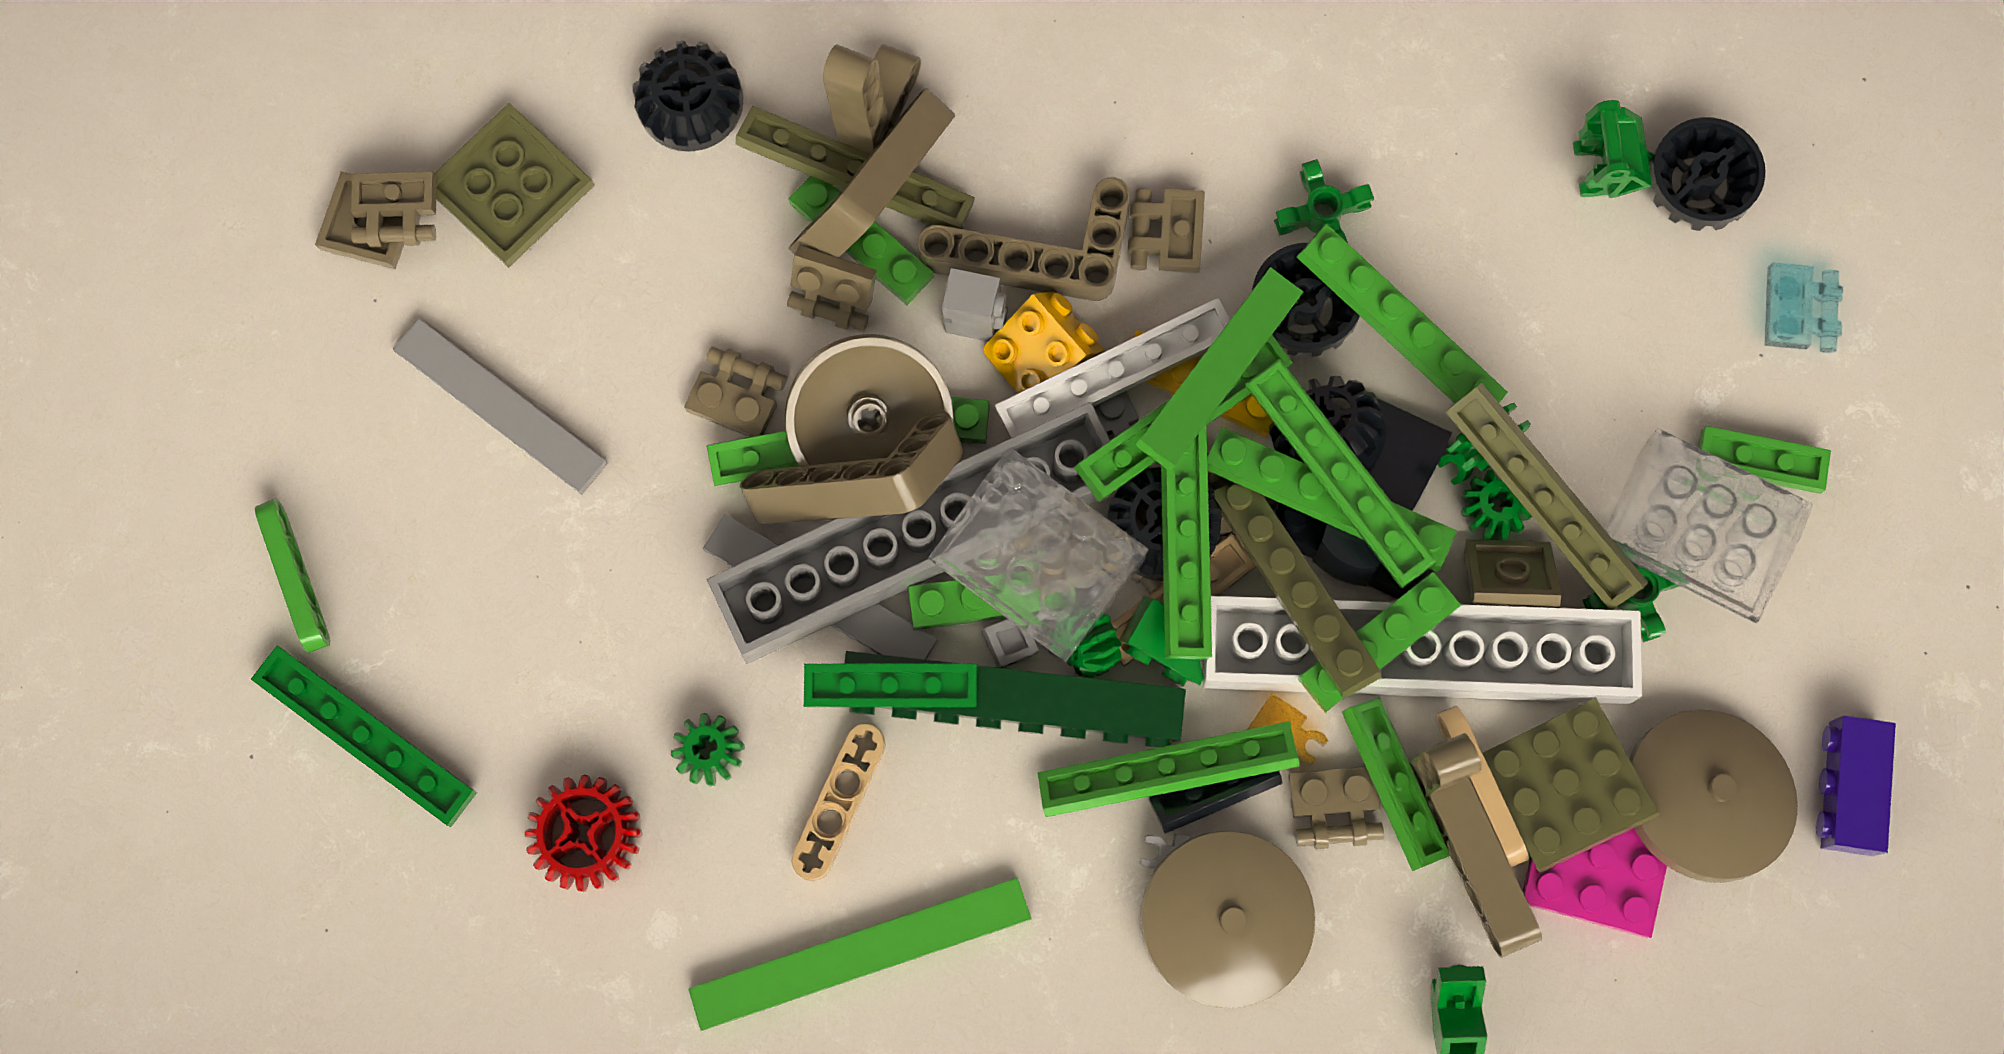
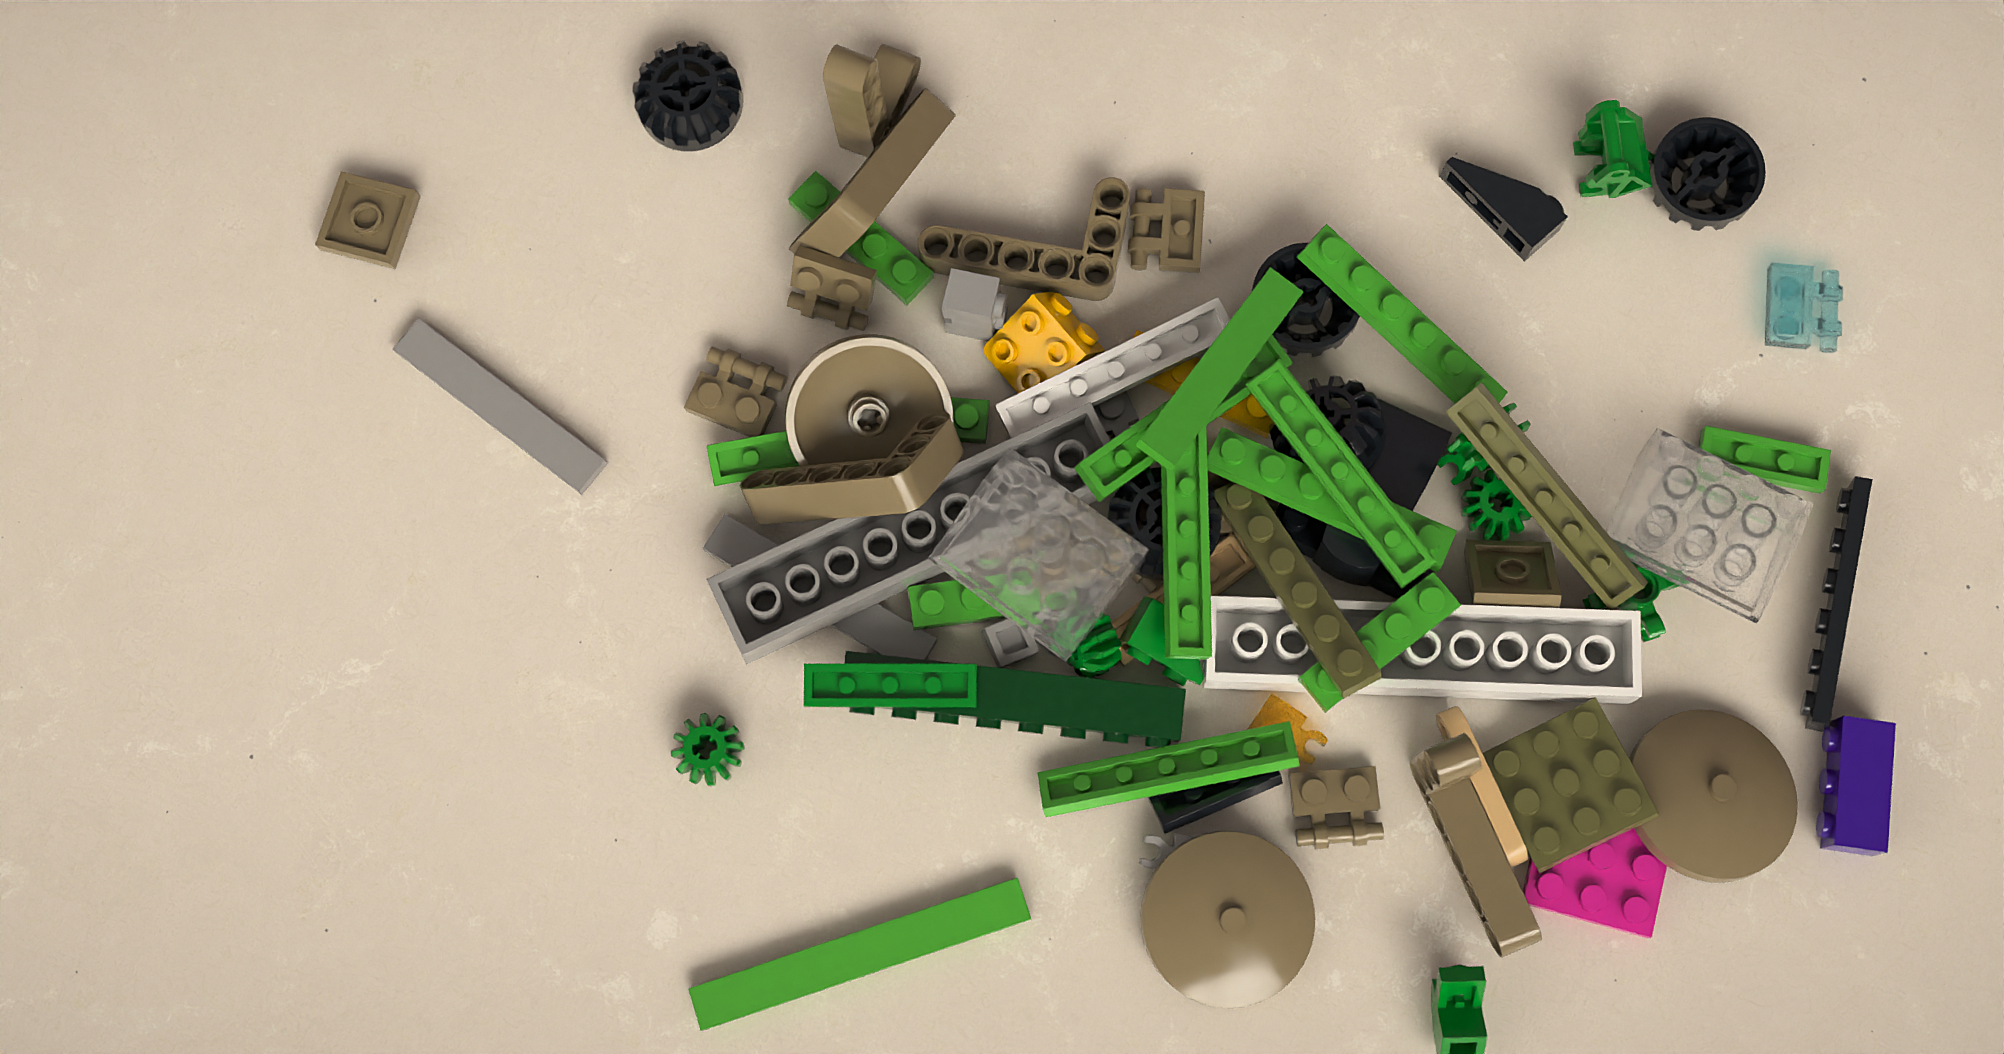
green plate [251,646,477,827] -> none
bright green beam [255,499,330,653] -> none
dark tan plate [351,171,437,247] -> none
olive plate [434,103,595,268] -> none
red gear [525,775,642,892] -> none
olive plate [735,106,975,229] -> none
tan beam [792,724,885,881] -> none
green pin [1274,159,1374,243] -> none
bright green tile [1342,697,1451,871] -> none
none -> black slope [1440,157,1568,262]
none -> black plate [1800,476,1873,732]

